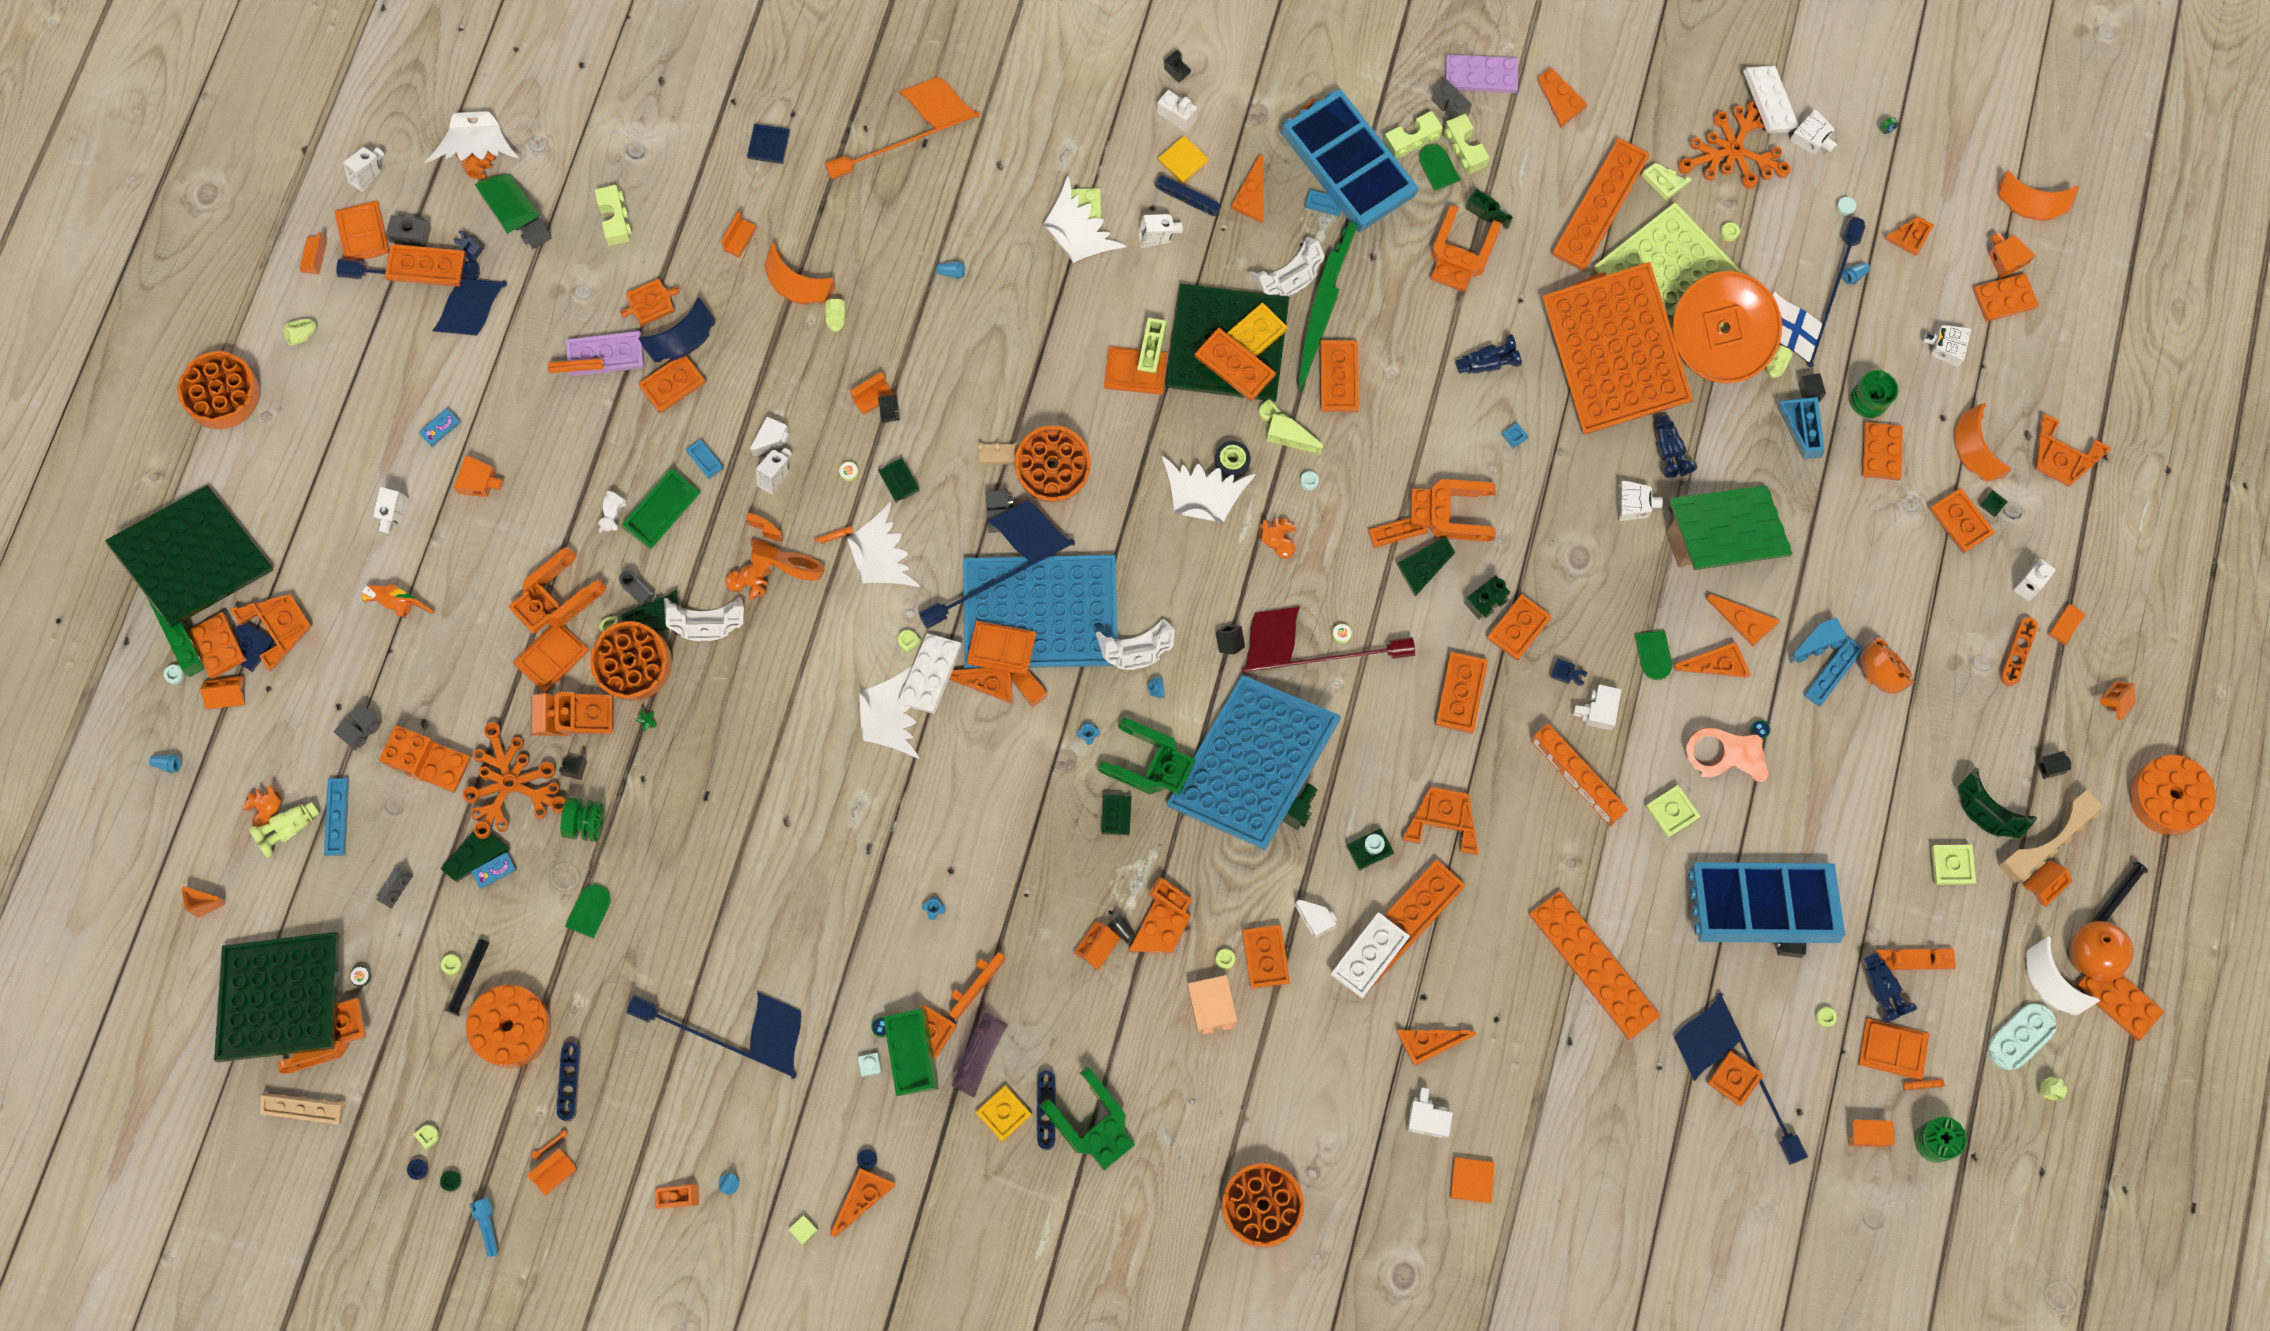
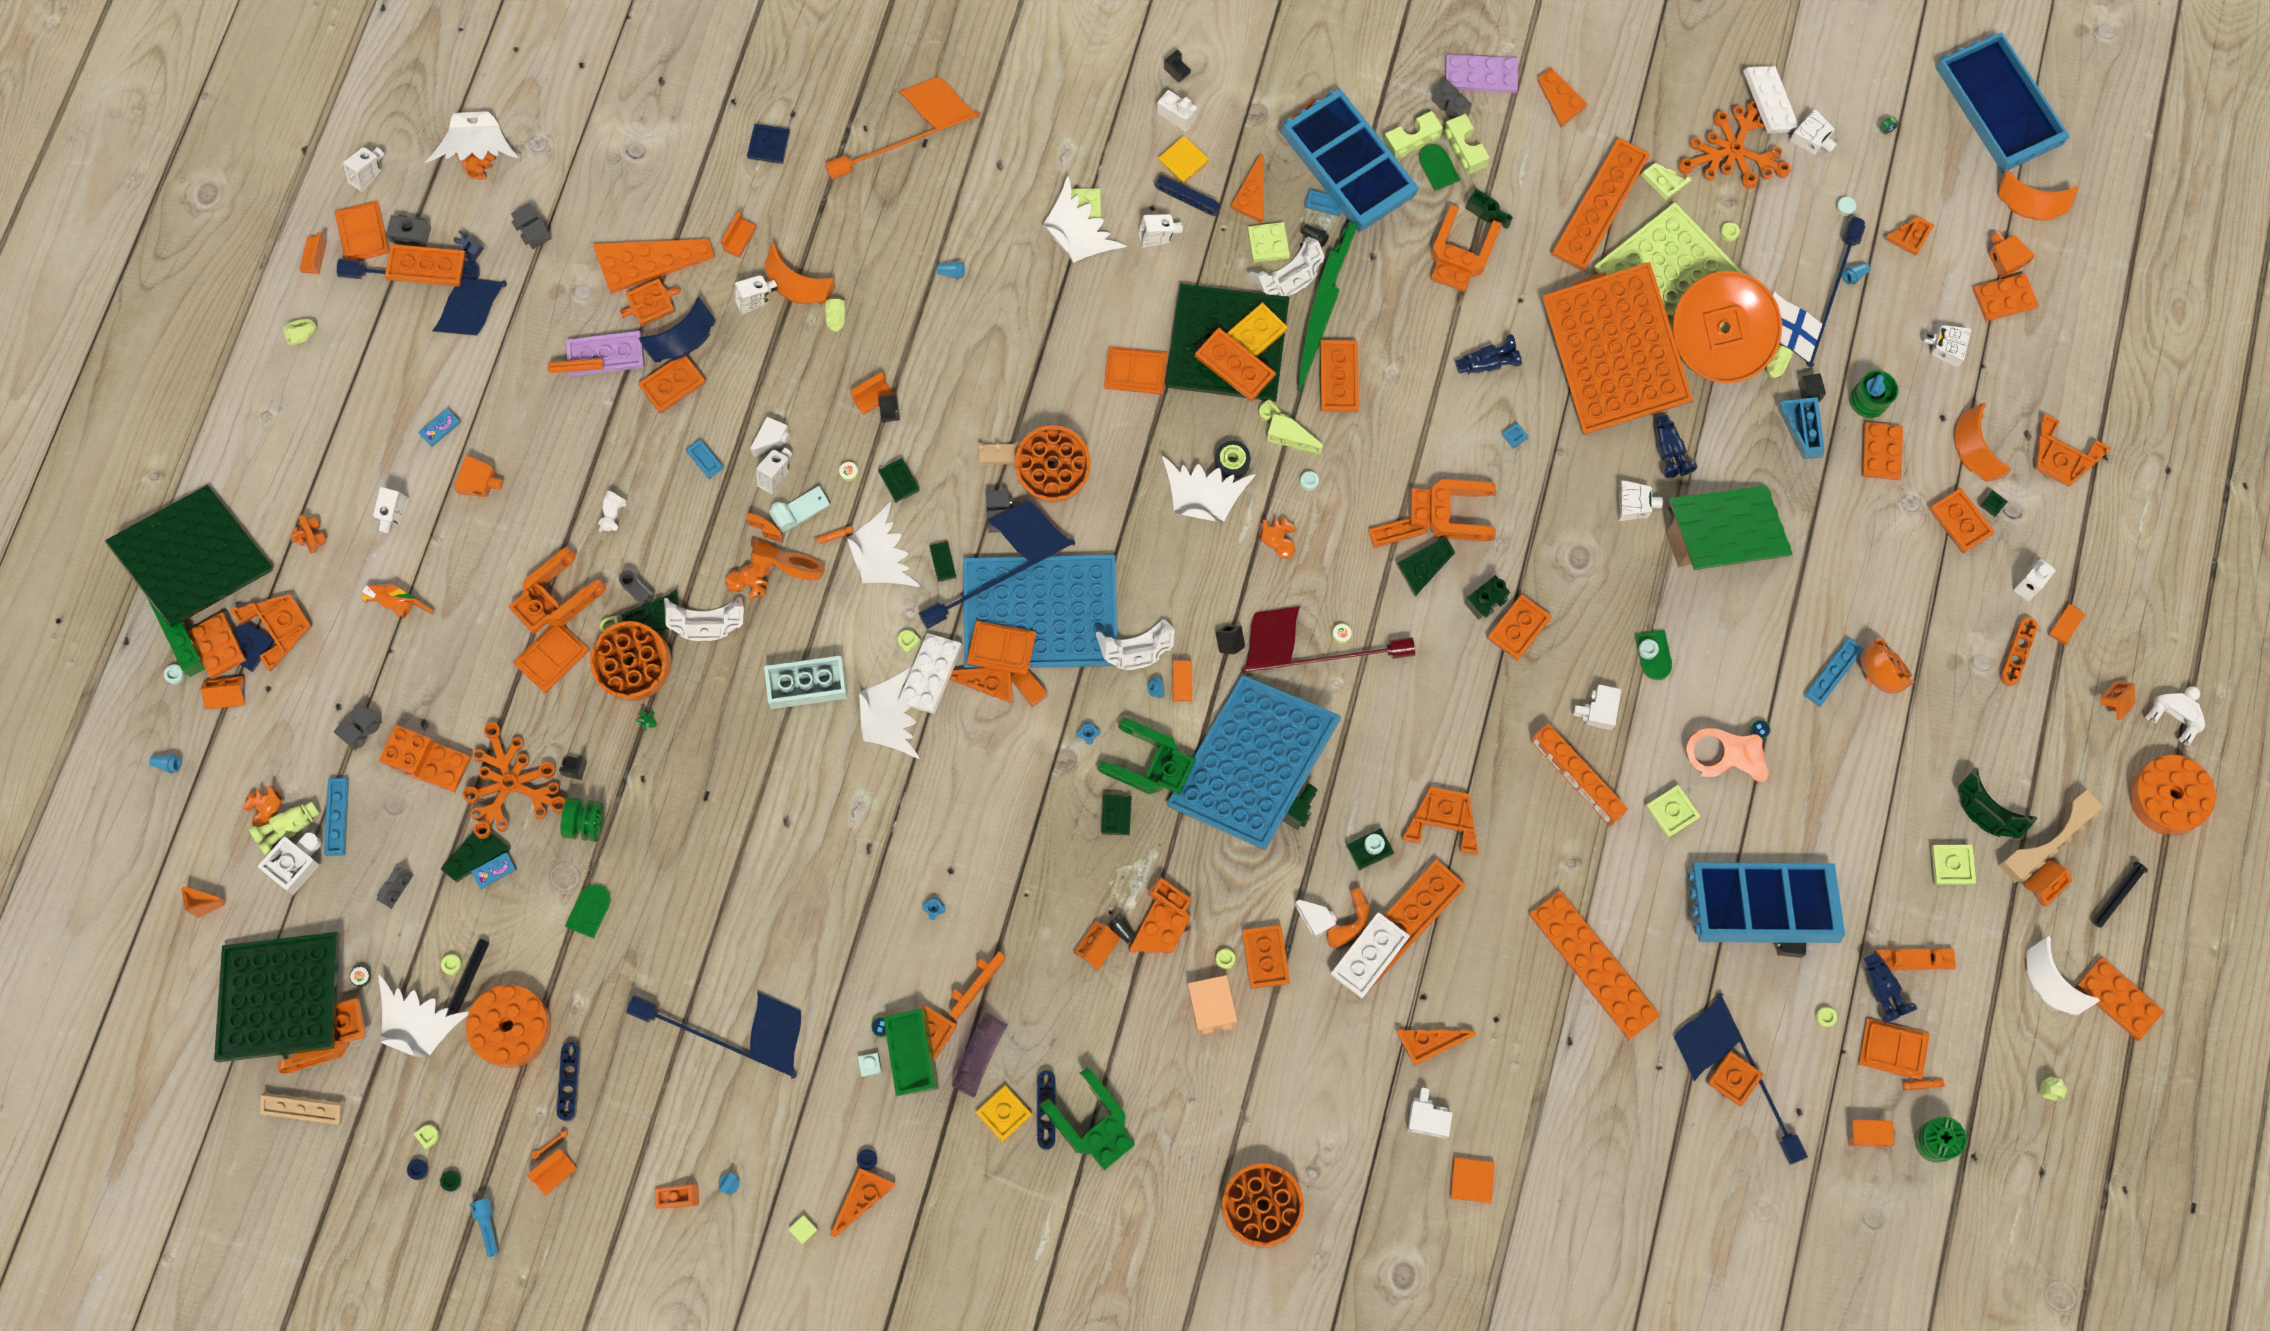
orange brick [177,351,260,429] -> none
green slope [475,174,539,234] -> none
orange piece [531,692,612,736] -> none
yellowish green arch [595,185,632,246] -> none
green slope [622,468,700,549] -> none
yellowish green slope [1137,318,1167,373] -> none
orange plate [1435,652,1488,734] -> none
dark blue plate [1551,659,1587,686] -> none
orange wing [1674,642,1751,678] -> none
orange wing [1706,594,1780,647] -> none
dark azure slope [1789,617,1847,663] -> none
light aqua tile [1988,1004,2056,1070] -> none
pearl dark grey brick [2036,751,2071,779] -> none
orange cylinder [2069,921,2134,982] -> none
none -> white brick [257,833,321,895]
none -> orange hips [290,515,326,554]
none -> white piece [378,975,469,1057]
none -> orange wing [593,239,715,294]
none -> white torso [734,276,778,315]
none -> light aqua brick [764,656,848,709]
none -> light aqua door [769,486,830,532]
none -> dark green tile [929,541,956,582]
none -> orange slope [1173,661,1192,701]
none -> yellowish green plate [1248,222,1290,263]
none -> pearl dark grey cone [1301,224,1329,247]
none -> orange piece [1326,888,1370,948]
none -> light aqua tile [1638,639,1659,659]
none -> dark azure plate [1866,375,1885,396]
none -> clear blue window [1936,32,2070,173]
none -> white connector [2146,686,2205,746]

